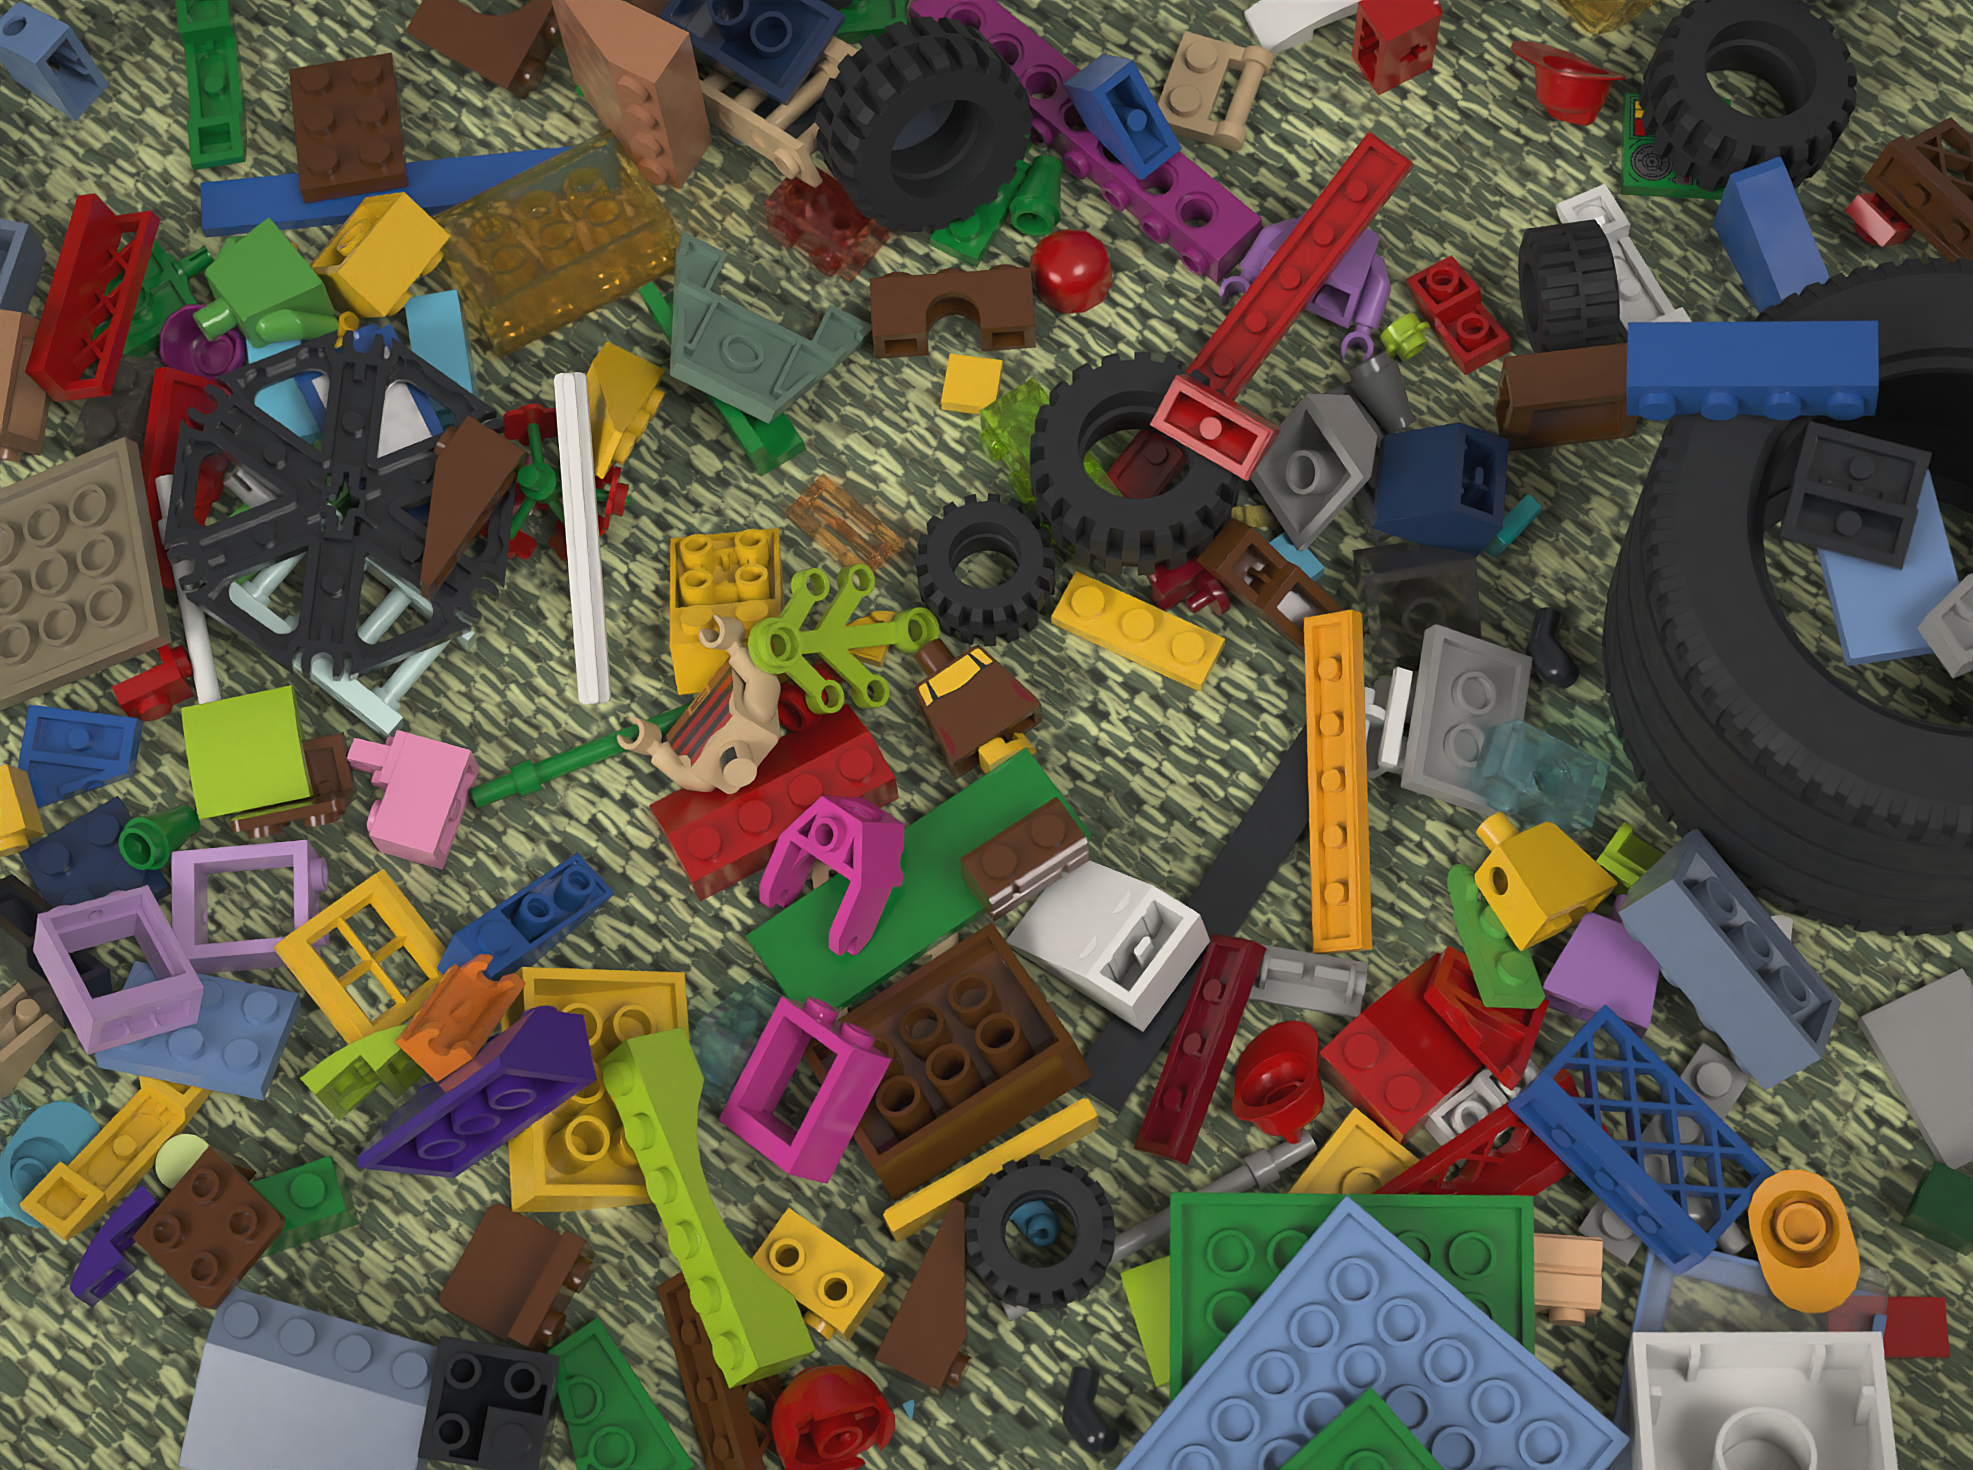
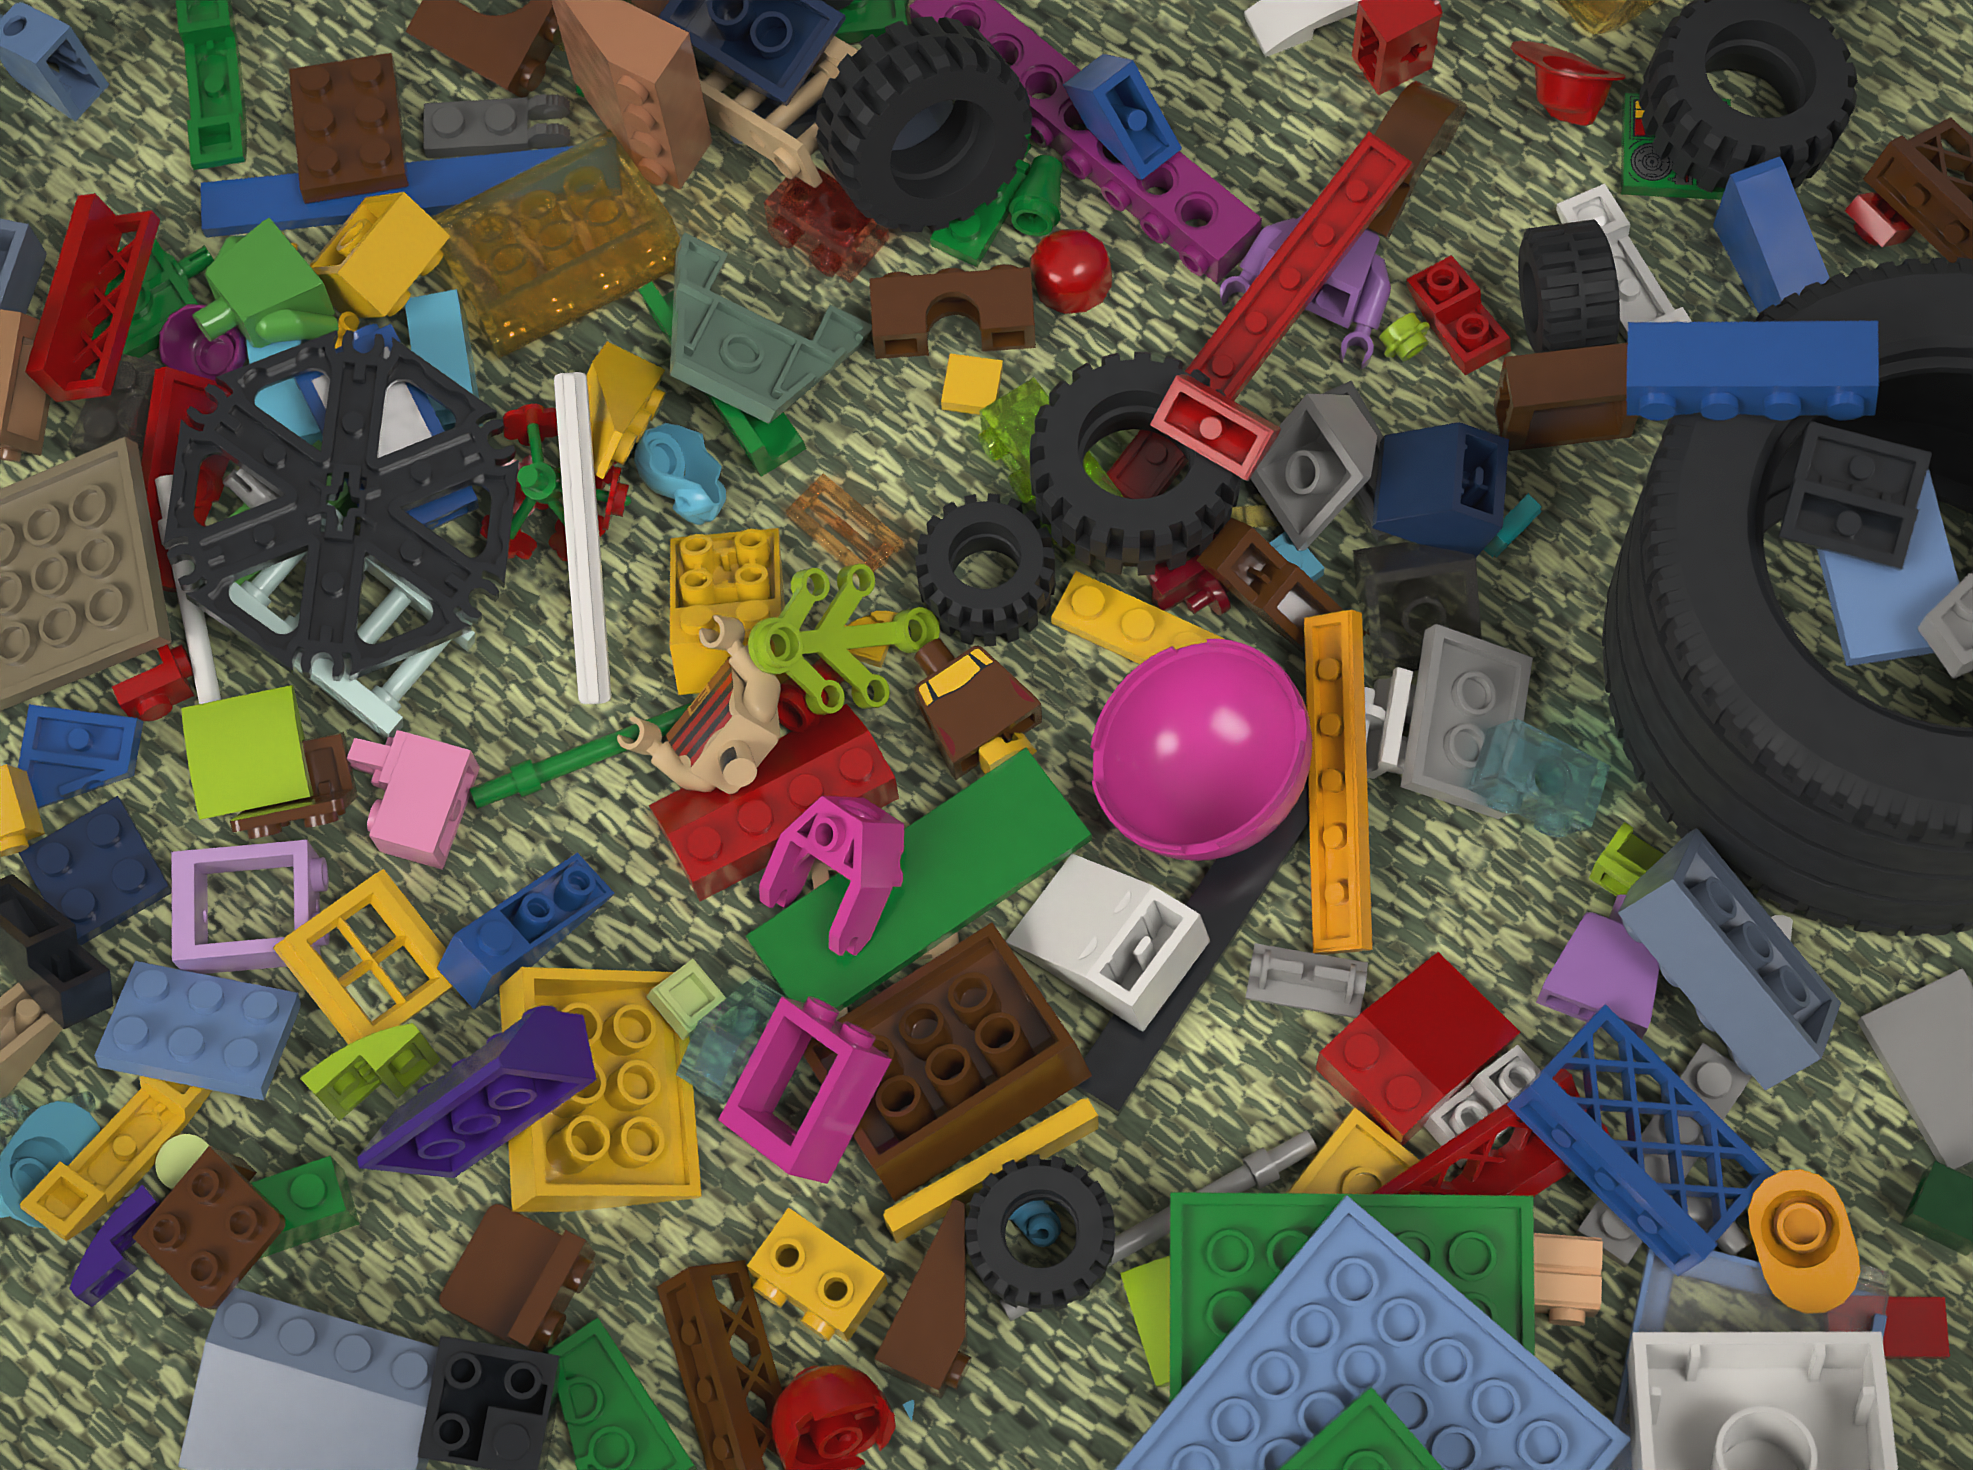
lavender window [33,885,204,1055] -> none
green cone [119,804,201,870] -> none
orange hinge [395,954,526,1082] -> none
reddish brown slope [420,415,525,601] -> none
lime arch [599,1027,816,1389] -> none
reddish brown brick [960,797,1089,922] -> none
black arm [1062,1367,1120,1455] -> none
dark red tile [1134,933,1267,1166] -> none
tan plate [1158,31,1274,151] -> none
red piece [1232,1020,1325,1145] -> none
dark grey cone [1347,350,1416,434] -> none
red wing [1423,945,1550,1090] -> none
bright green hinge [1447,864,1546,1009] -> none
yellow torso [1475,811,1618,951] -> none
black arm [1526,607,1580,688] -> none
none -> dark grey hinge [424,94,570,158]
none -> medium azure hair [634,423,726,525]
none -> yellowish green tile [646,959,729,1040]
none -> dark pink piece [1091,639,1312,861]
none -> reddish brown arch [1367,81,1468,240]

